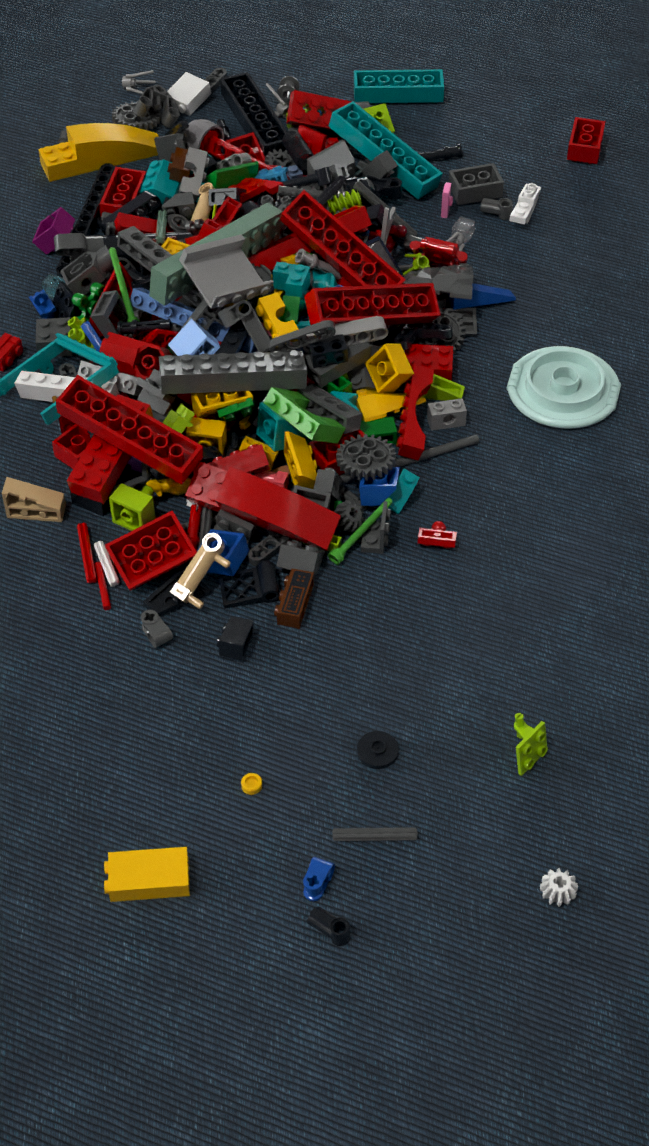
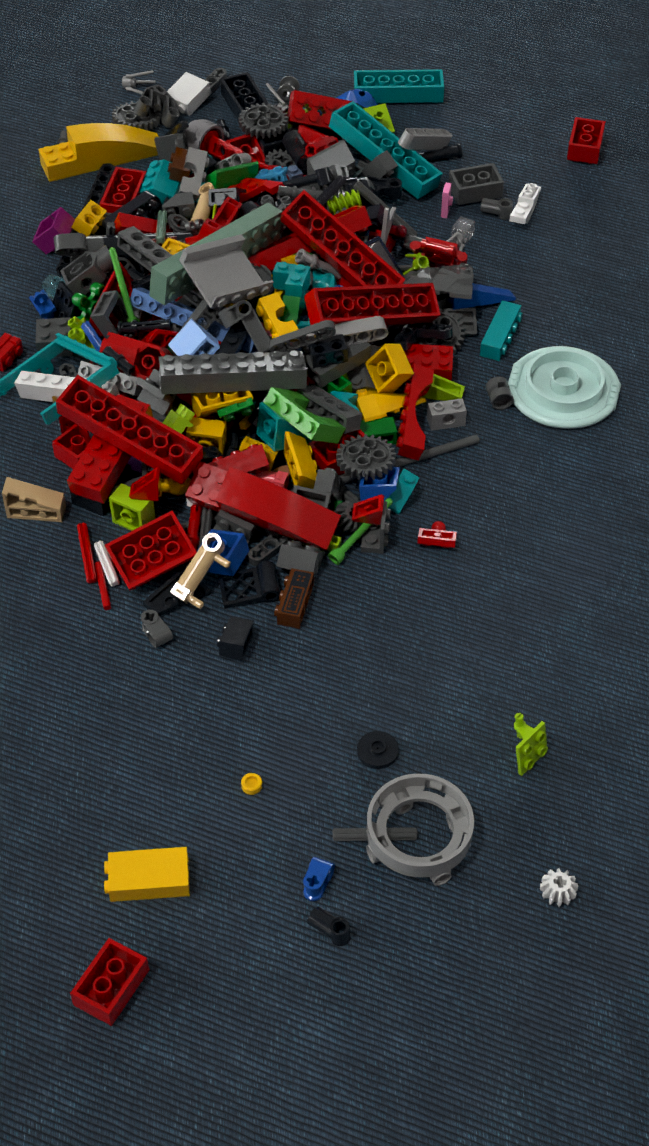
none -> red brick [70,938,149,1026]
none -> yellow brick [71,200,107,236]
none -> black pin [102,346,135,376]
none -> red slope [129,467,161,501]
none -> dark grey gear [238,103,288,139]
none -> red piece [305,135,336,157]
none -> blue piece [336,89,378,108]
none -> red slope [352,494,384,525]
none -> light grey piece [366,774,474,886]
none -> light grey beam [398,128,453,150]
none -> teal brick [480,300,523,361]
none -> dark grey wheel [486,376,514,410]

